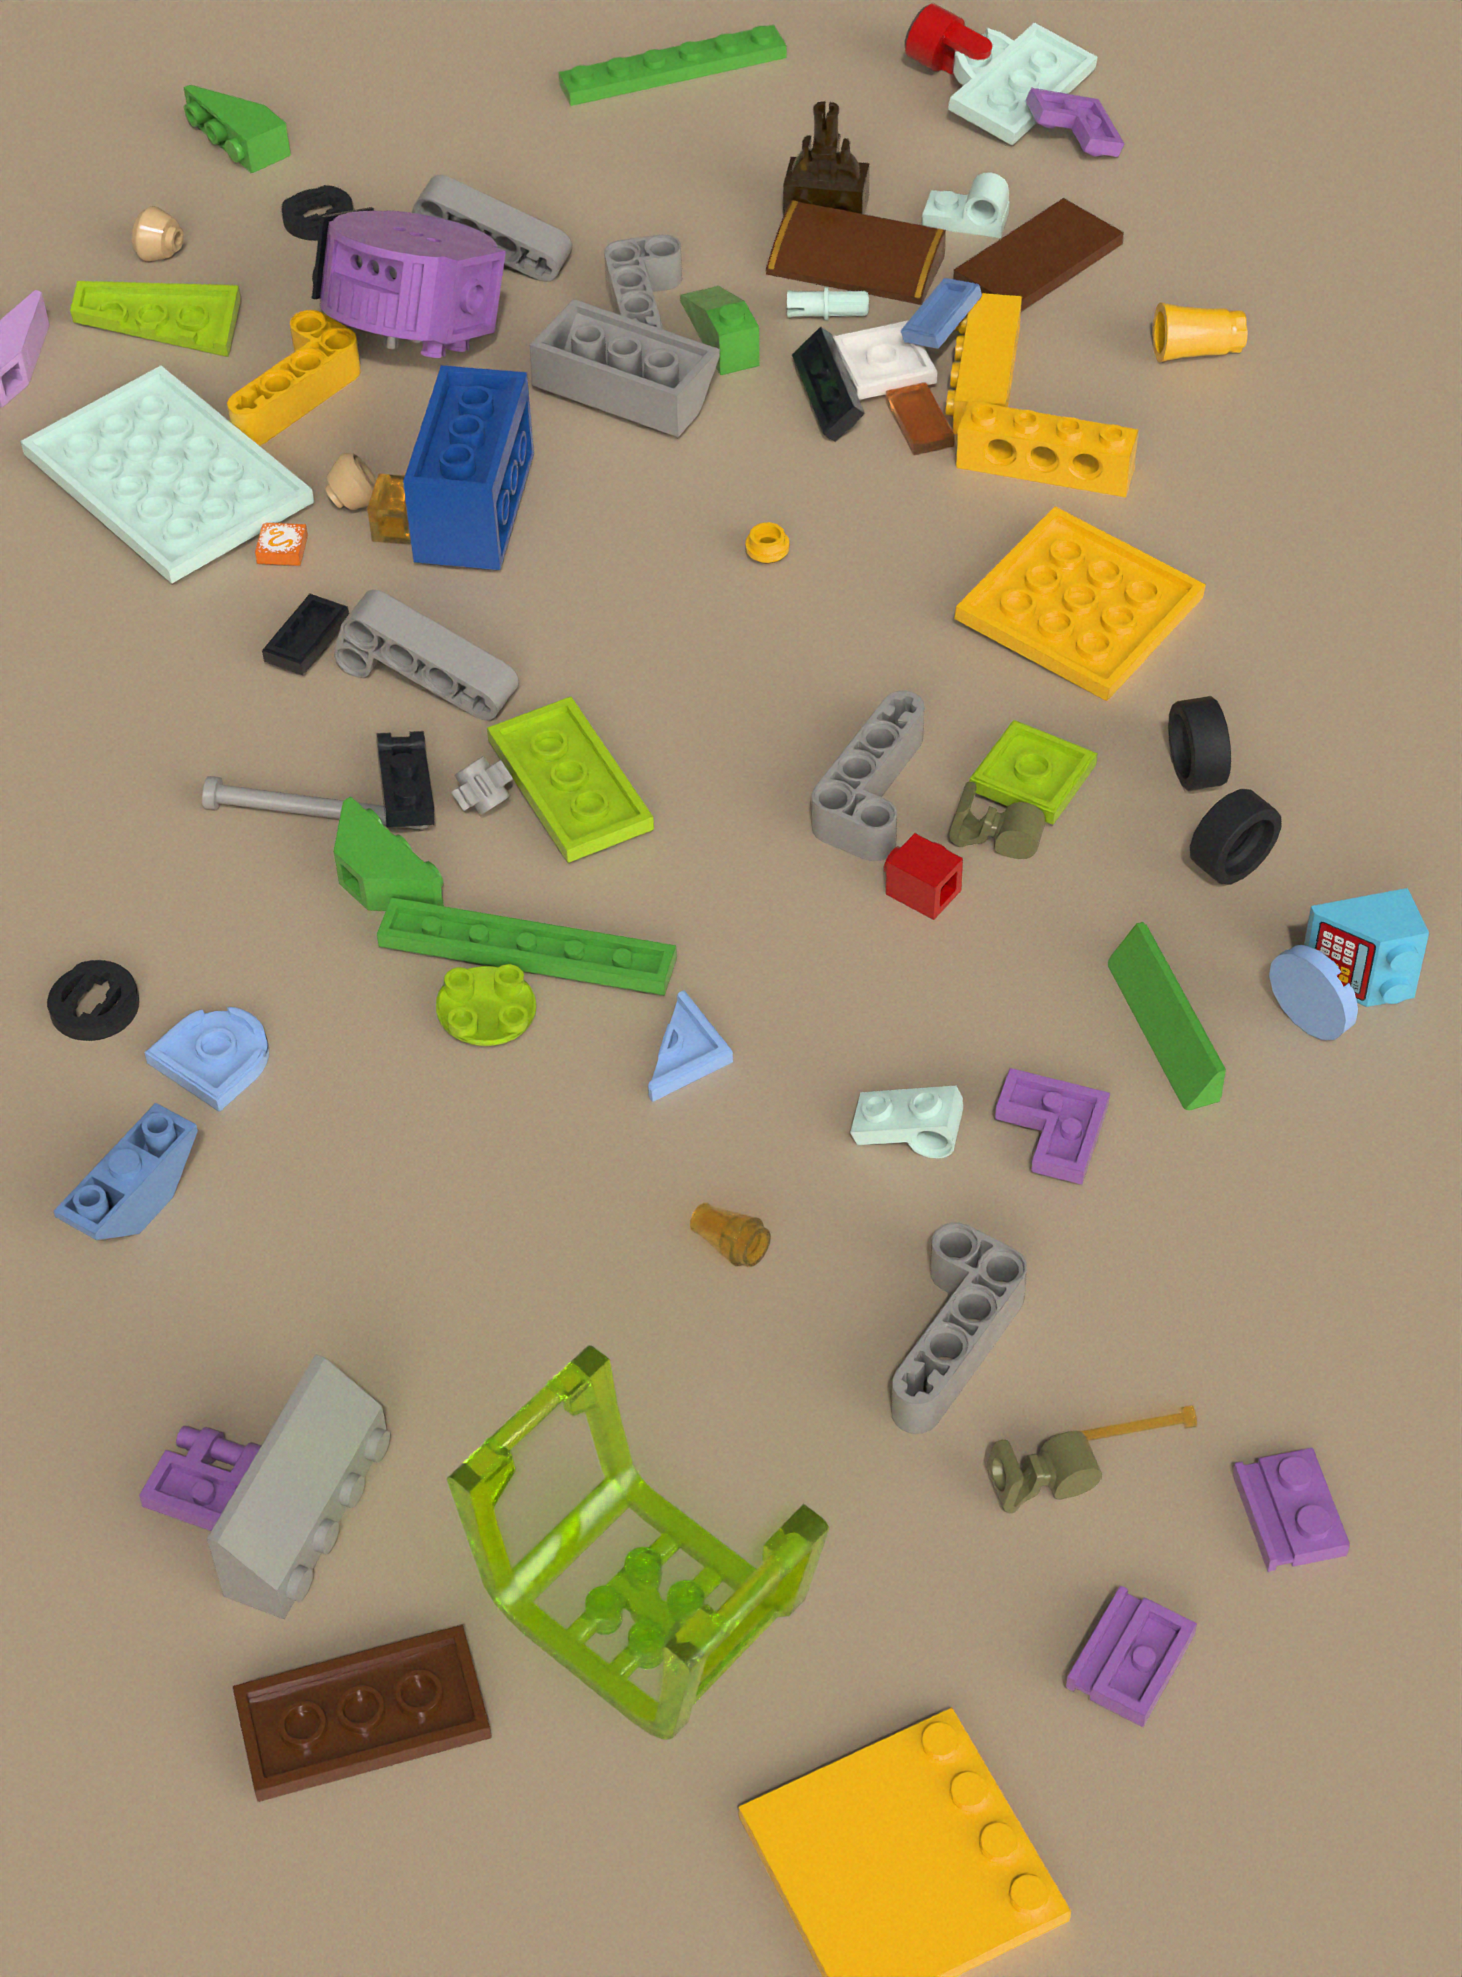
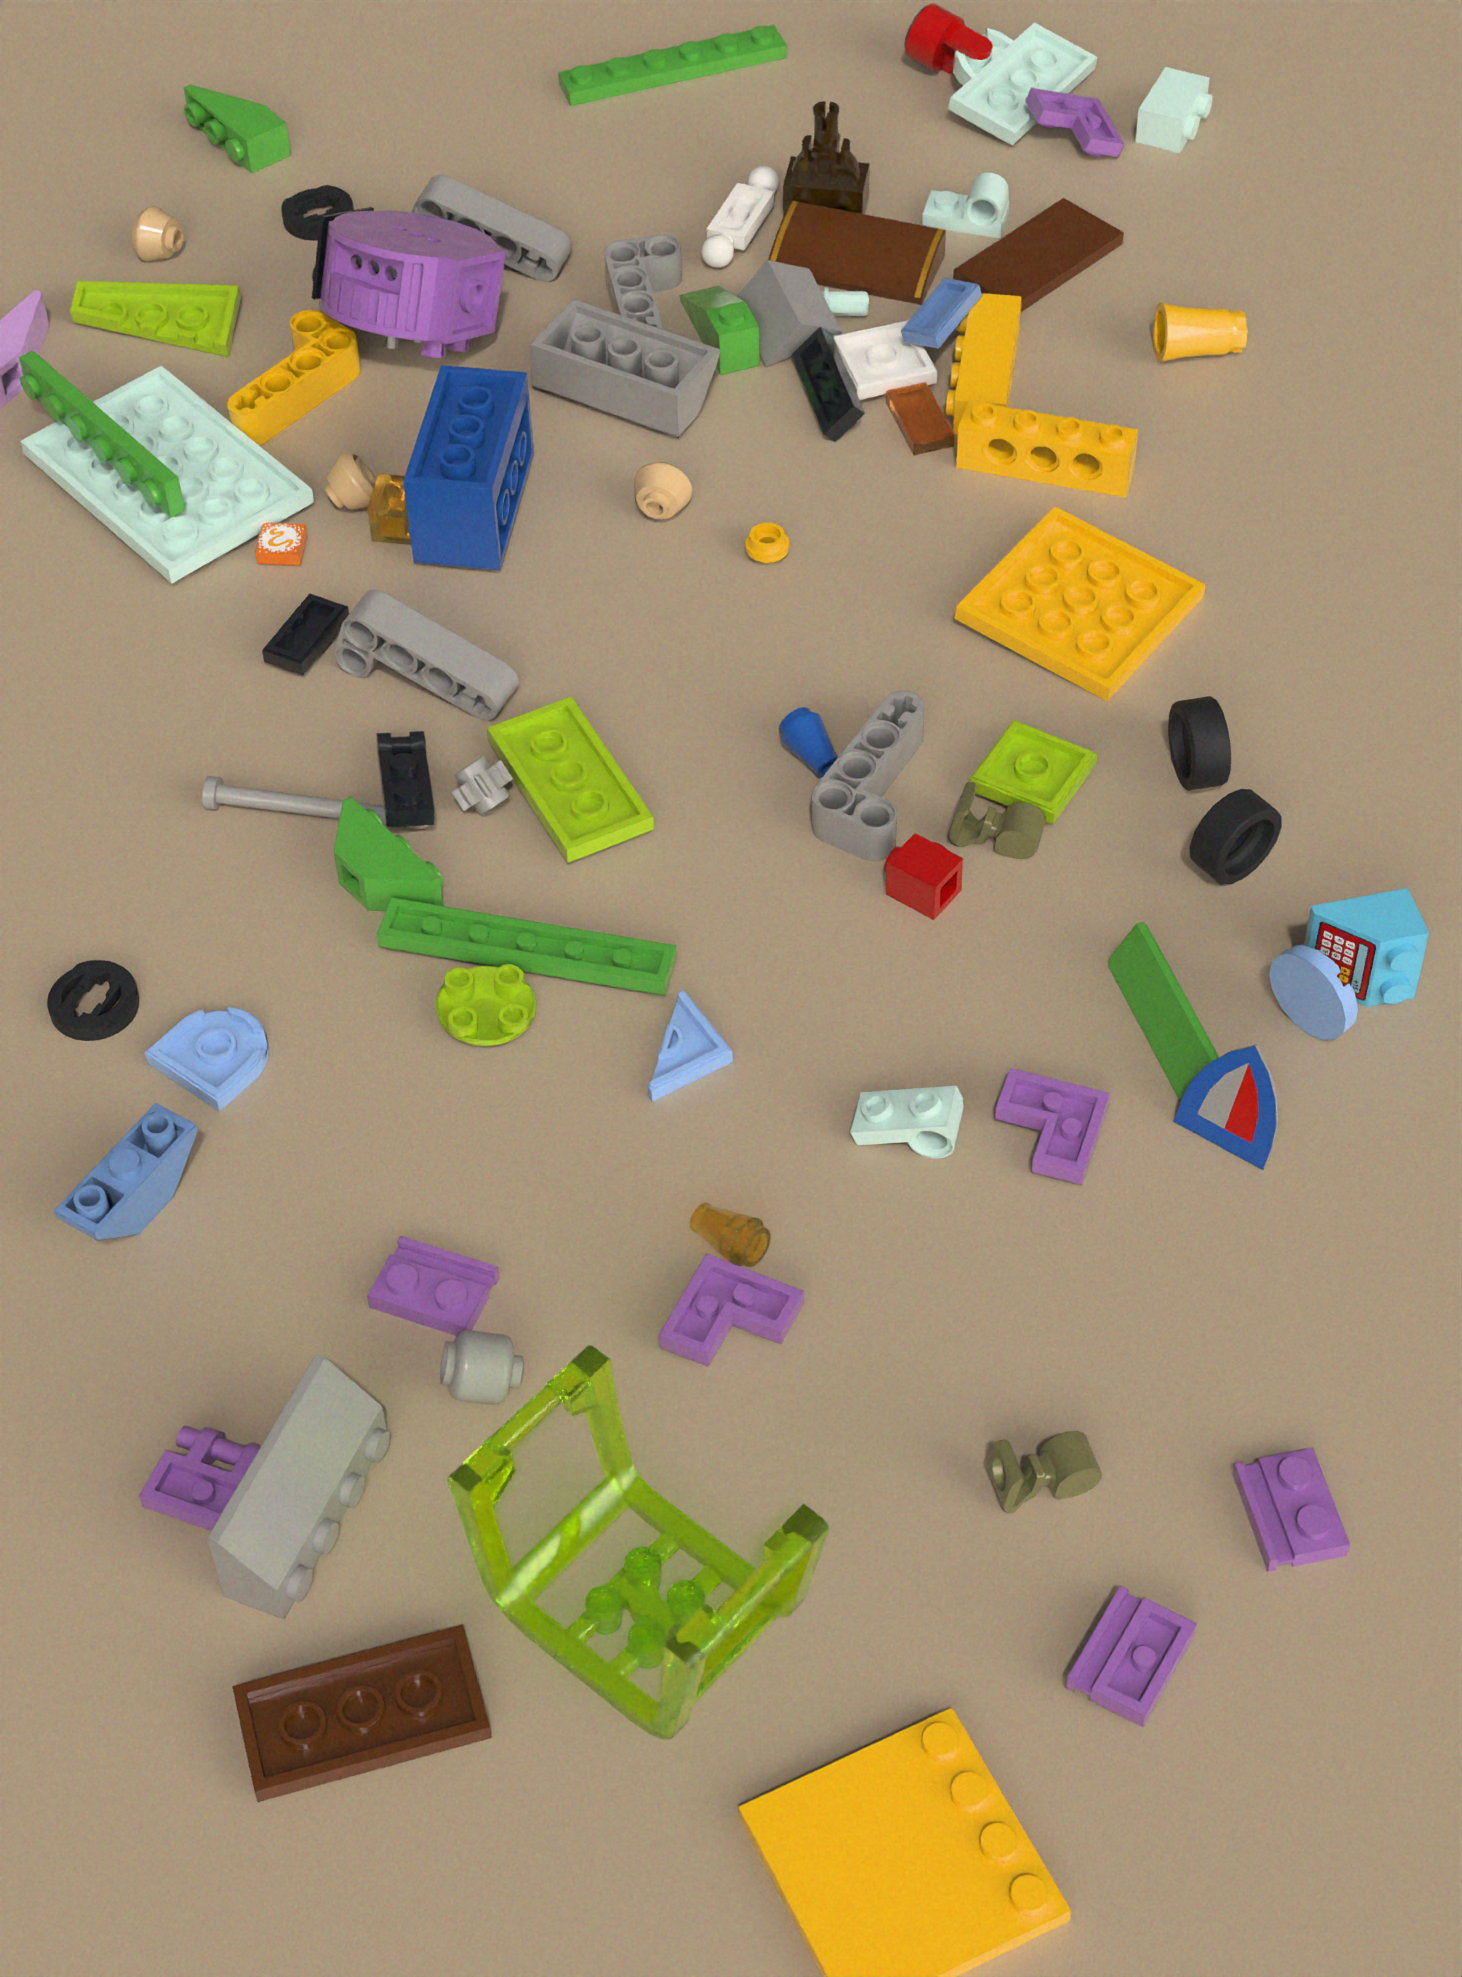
light grey beam [891,1222,1027,1434] -> none
clear yellow piece [1079,1405,1197,1441] -> none
none -> bright green plate [19,351,185,518]
none -> medium lavender plate [367,1236,499,1336]
none -> light grey head [440,1330,523,1405]
none -> tan cone [634,462,692,519]
none -> medium lavender plate [659,1253,804,1367]
none -> white plate [701,166,779,268]
none -> light grey slope [737,260,842,367]
none -> blue cone [779,707,838,777]
none -> light aqua brick [1135,67,1213,153]
none -> blue shield [1173,1044,1279,1170]

